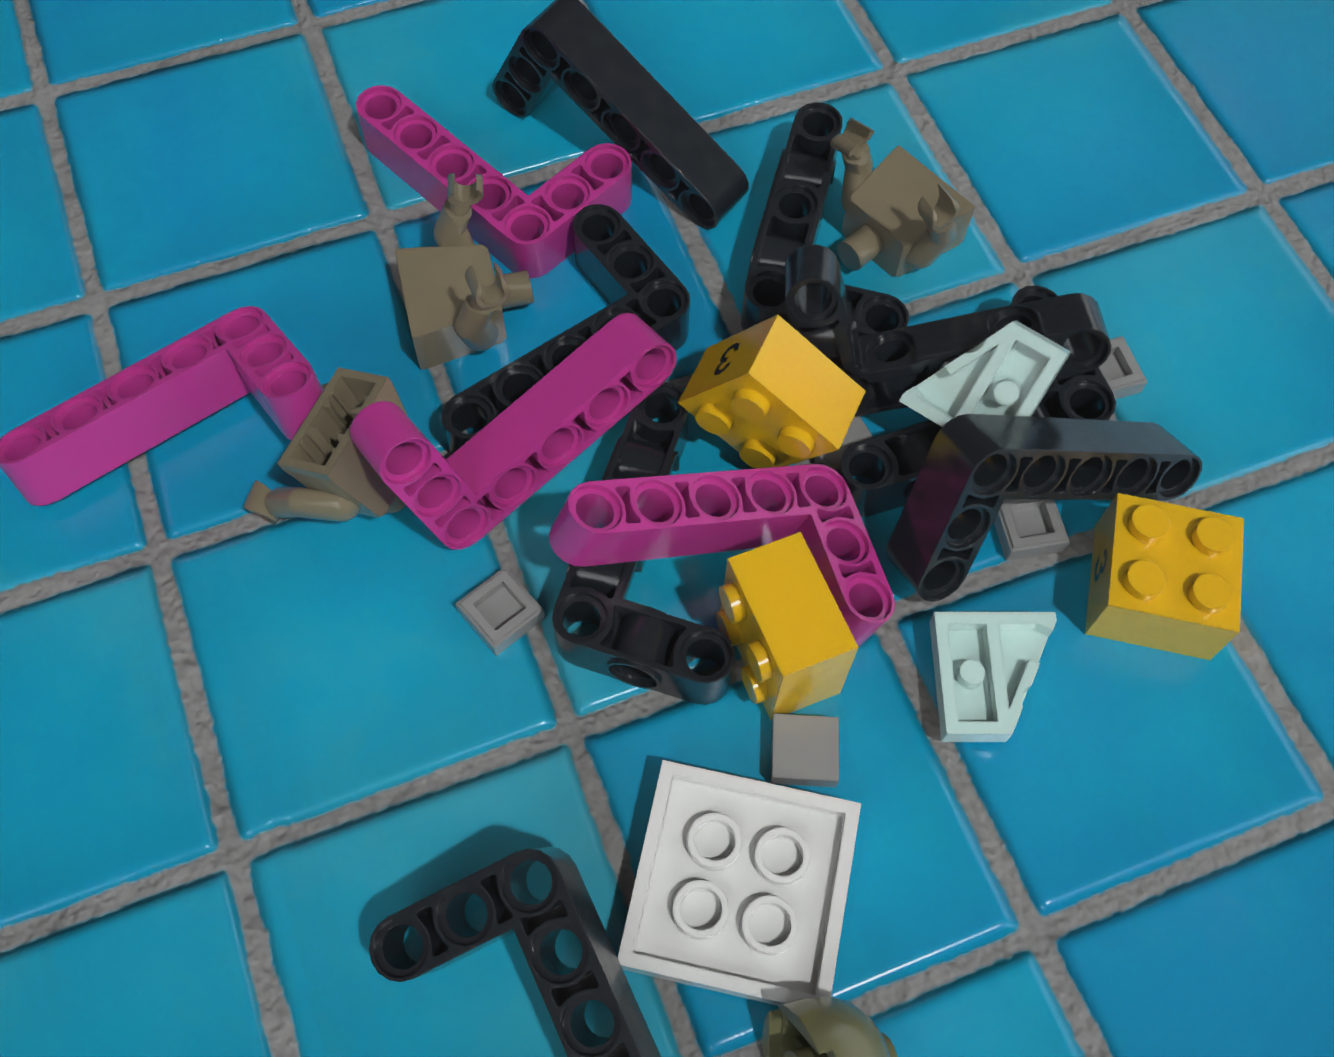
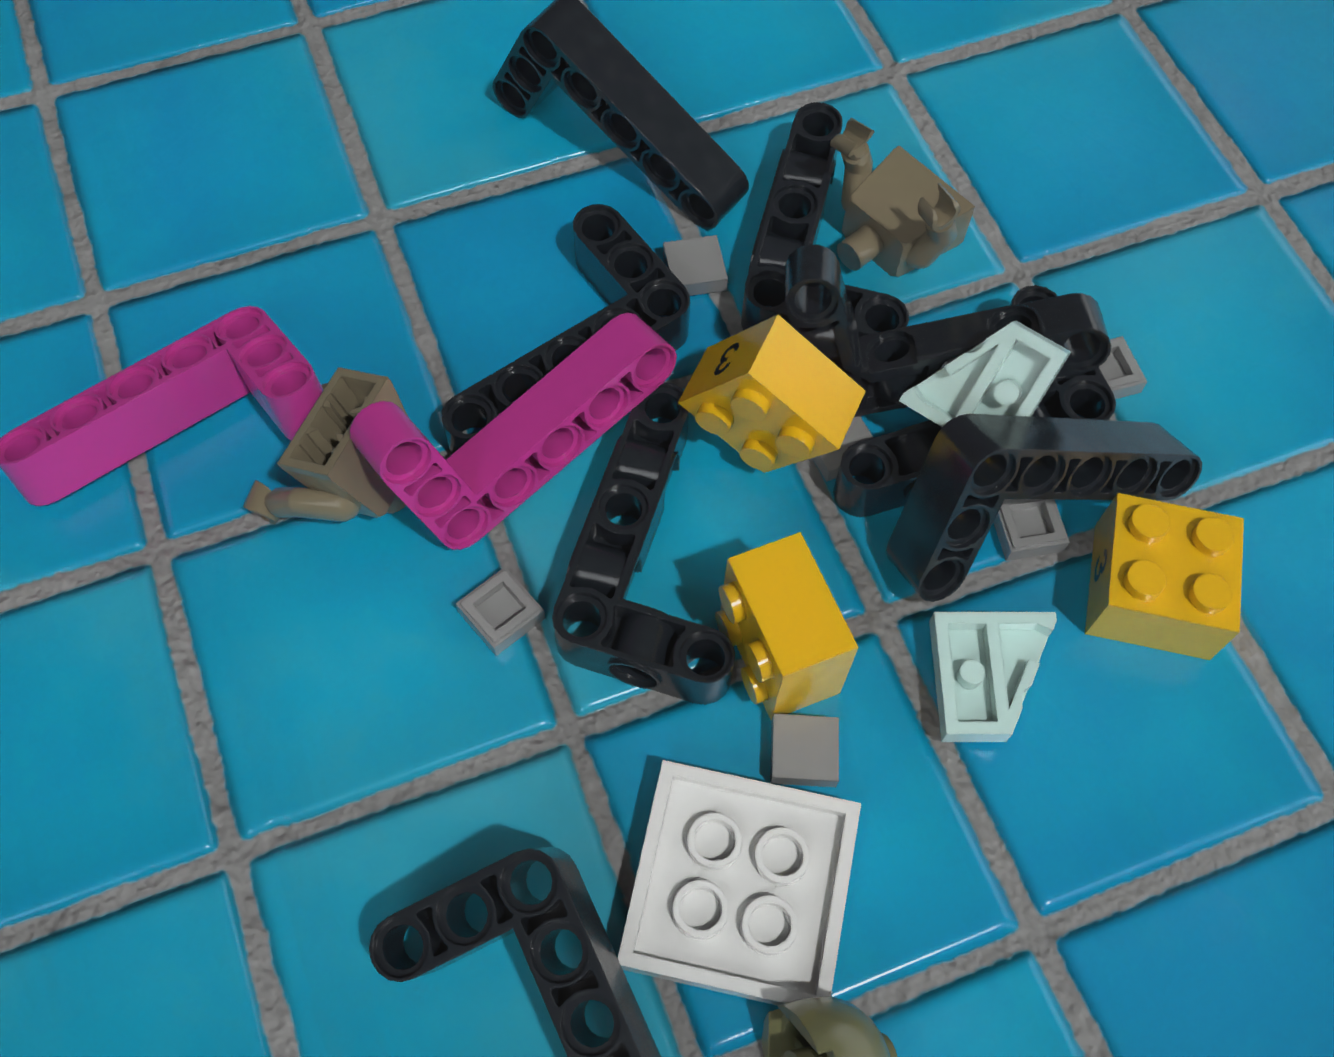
dark pink beam [356,85,632,279] -> none
dark tan torso [395,173,534,370] -> none
dark pink beam [549,464,895,647] -> none
none -> light grey tile [663,235,728,296]

